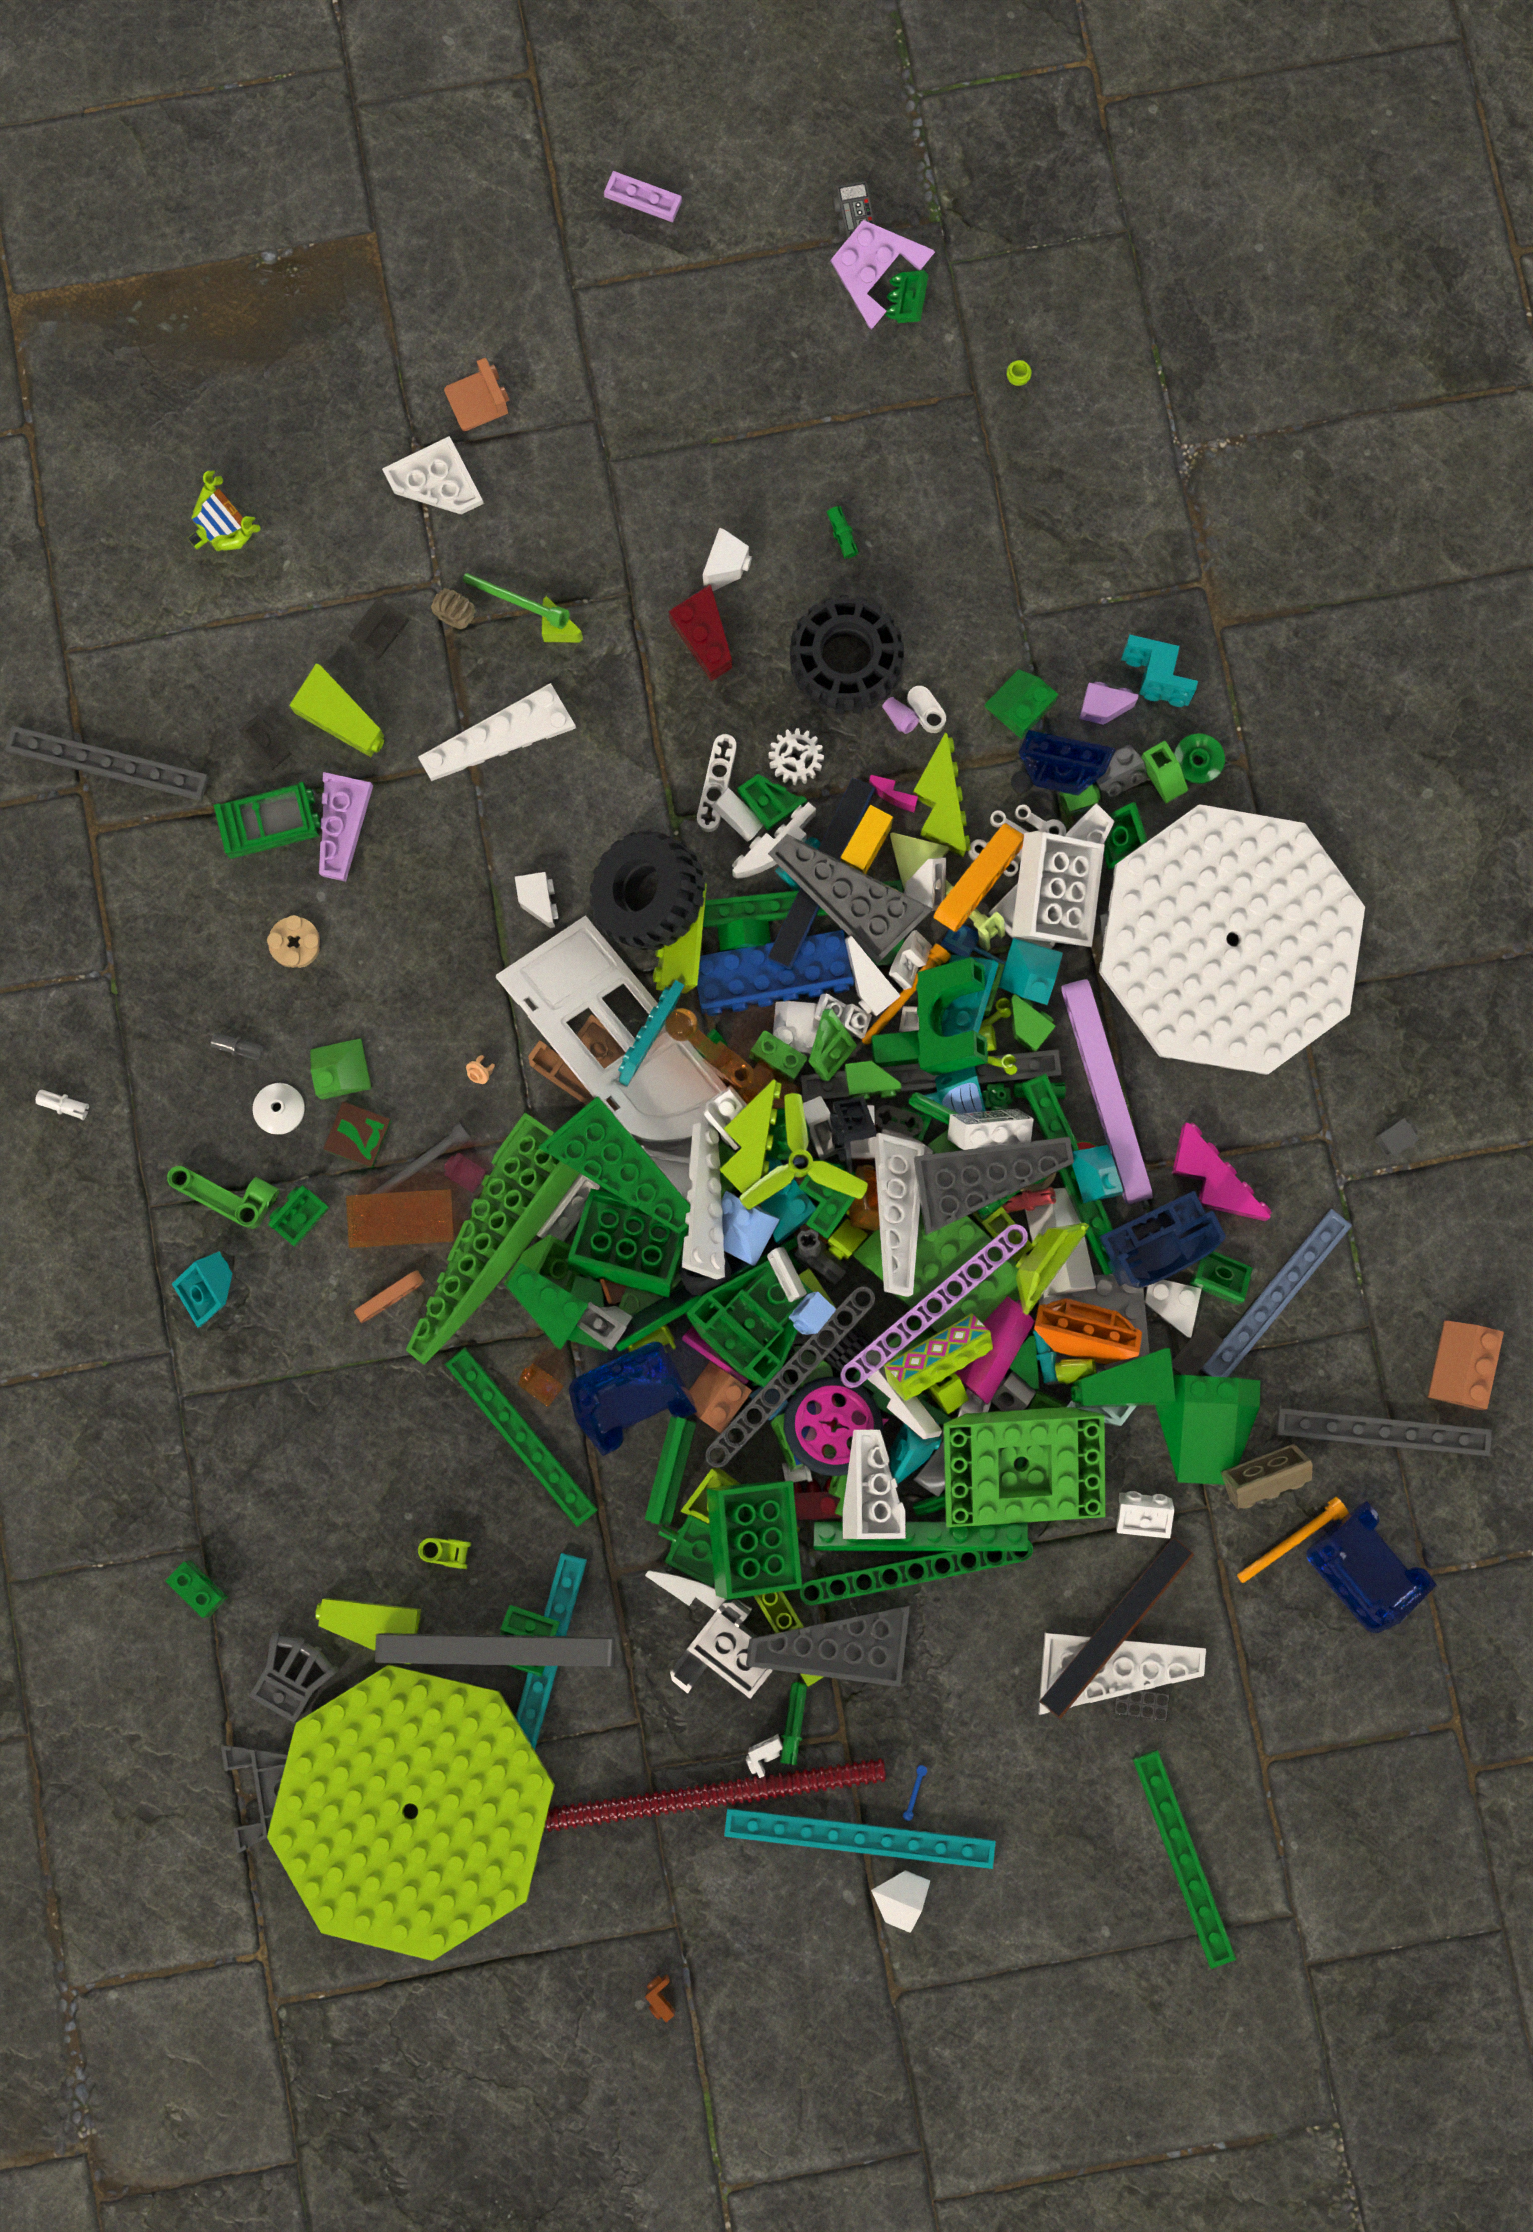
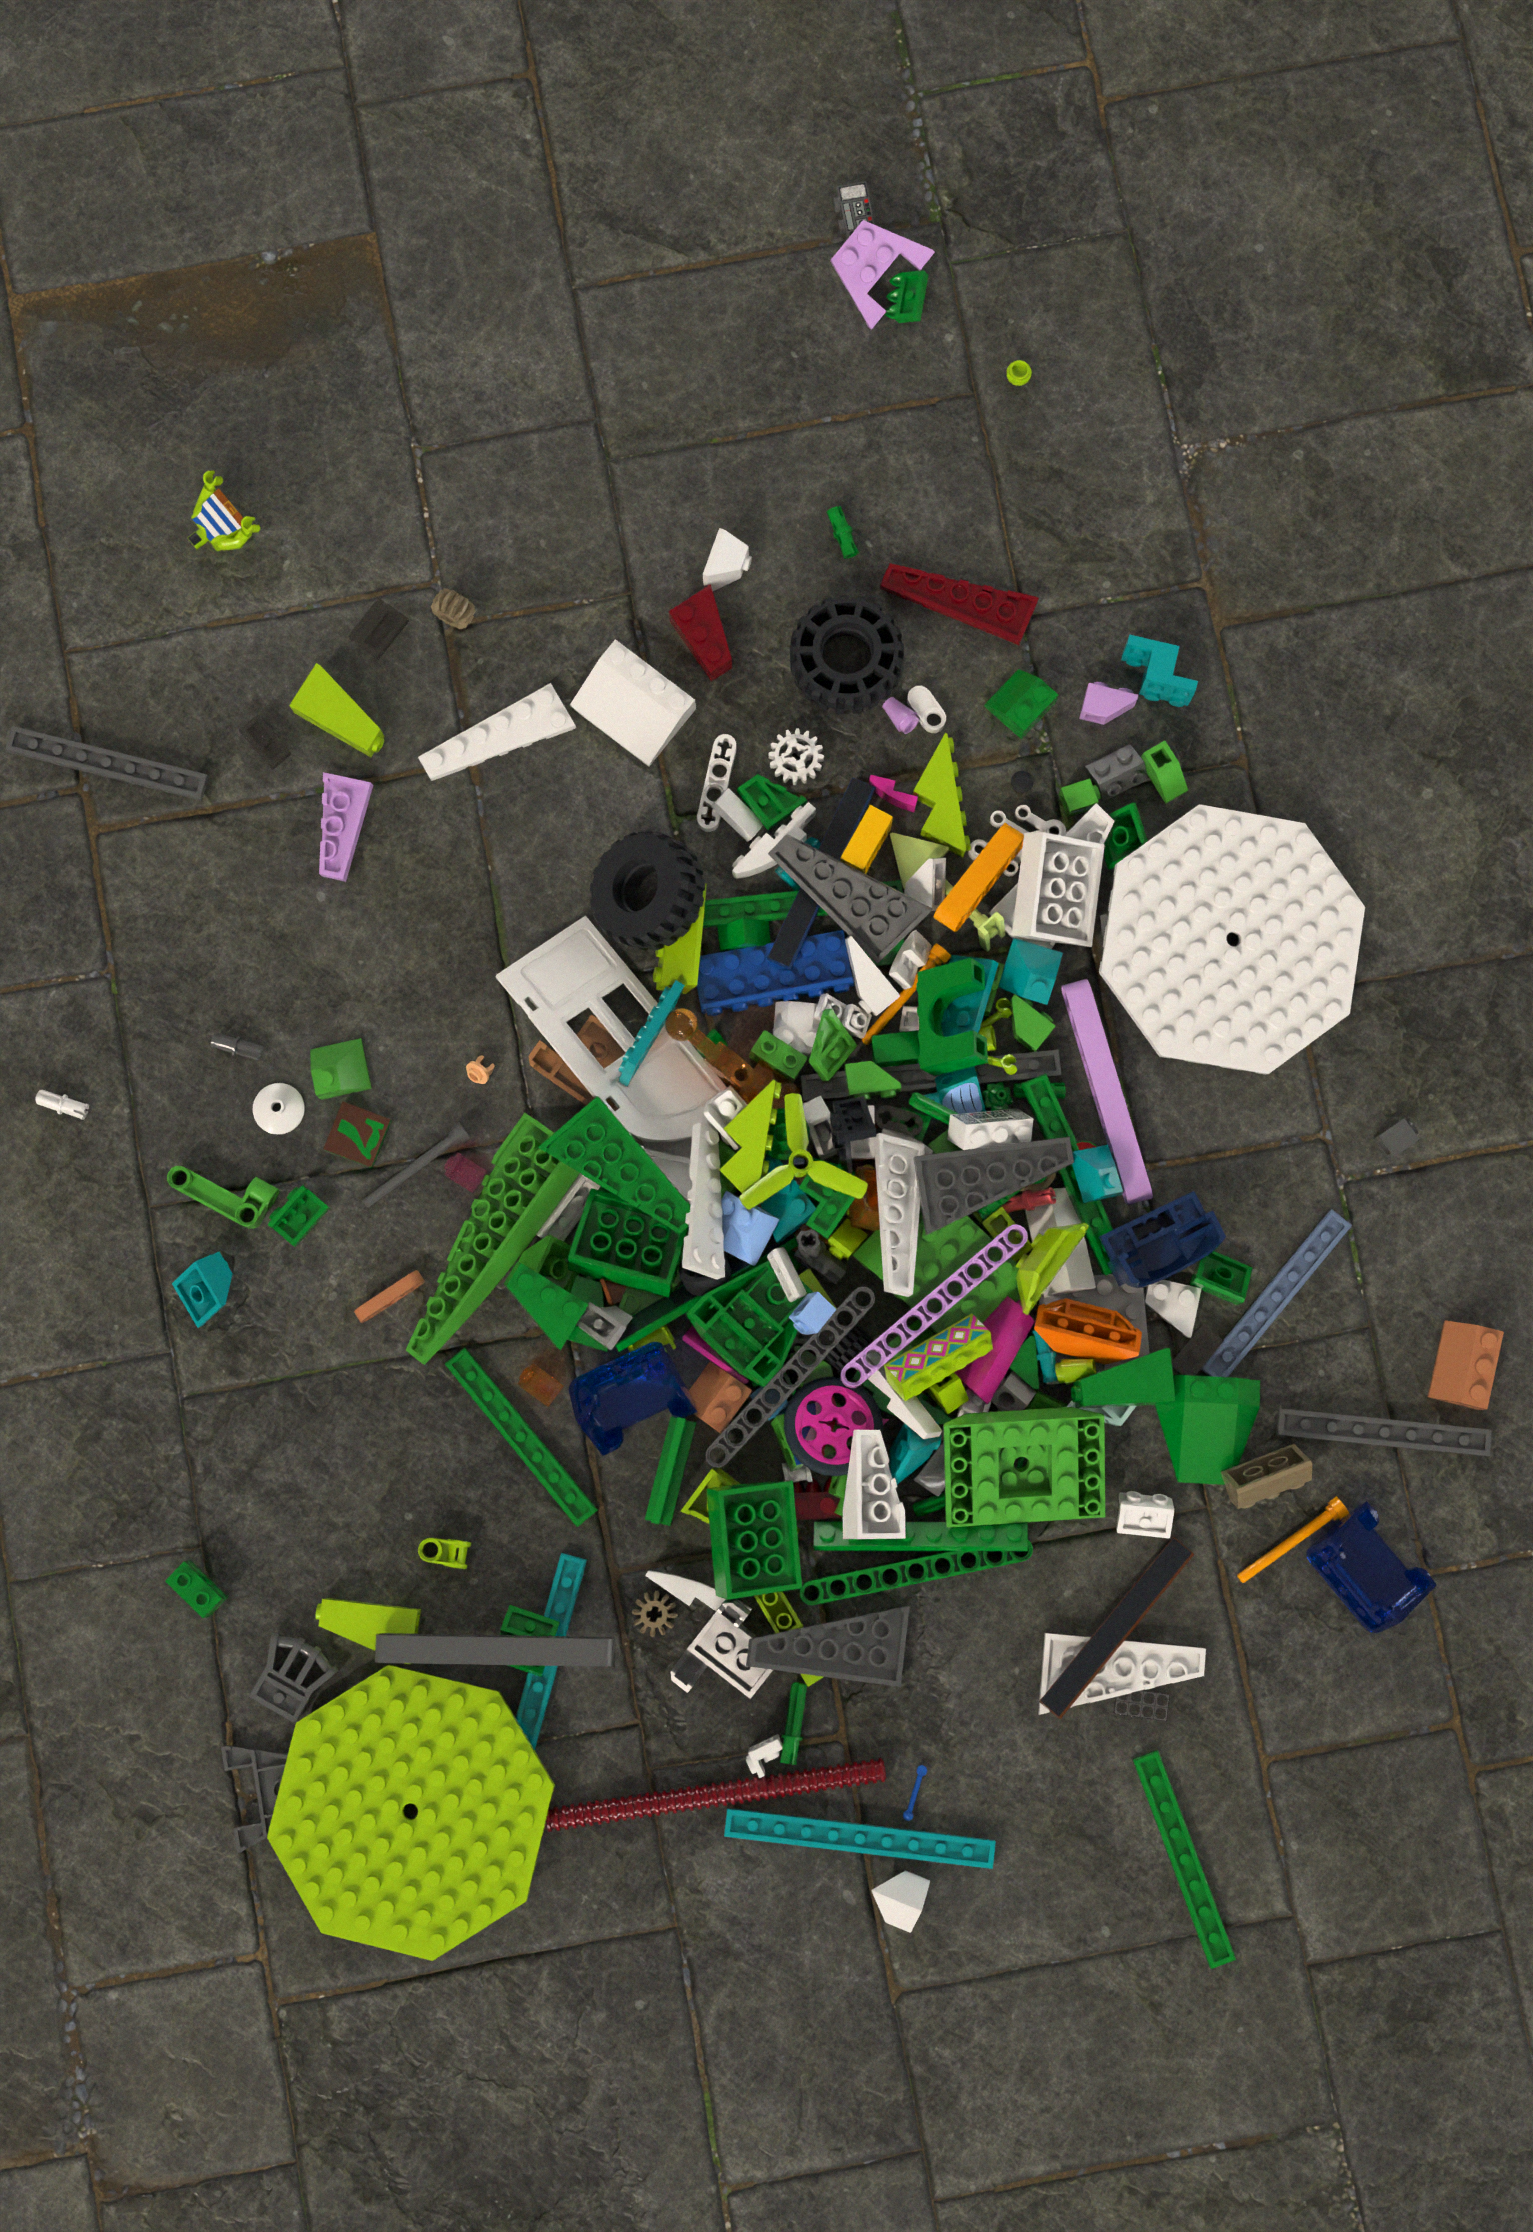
green door [214,782,321,859] -> none
tan plate [267,915,320,968] -> none
clear orange plate [346,1189,454,1248] -> none
white plate [382,436,484,514] -> none
nougat bracket [444,358,509,431] -> none
bright green piece [463,573,570,629] -> none
white slope [515,872,558,928] -> none
lime slope [542,596,583,643] -> none
lavender plate [604,171,682,222] -> none
dark orange bracket [645,1974,675,2022] -> none
green plate [658,1515,714,1587] -> none
piece [940,925,1006,966] -> none
clear blue wedge [1018,730,1116,796] -> none
dark pink slope [1172,1122,1272,1221] -> none
green dish [1174,733,1225,784] -> none
none -> white slope [570,639,696,766]
none -> dark tan gear [632,1591,678,1637]
none -> dark red wing [880,563,1039,645]

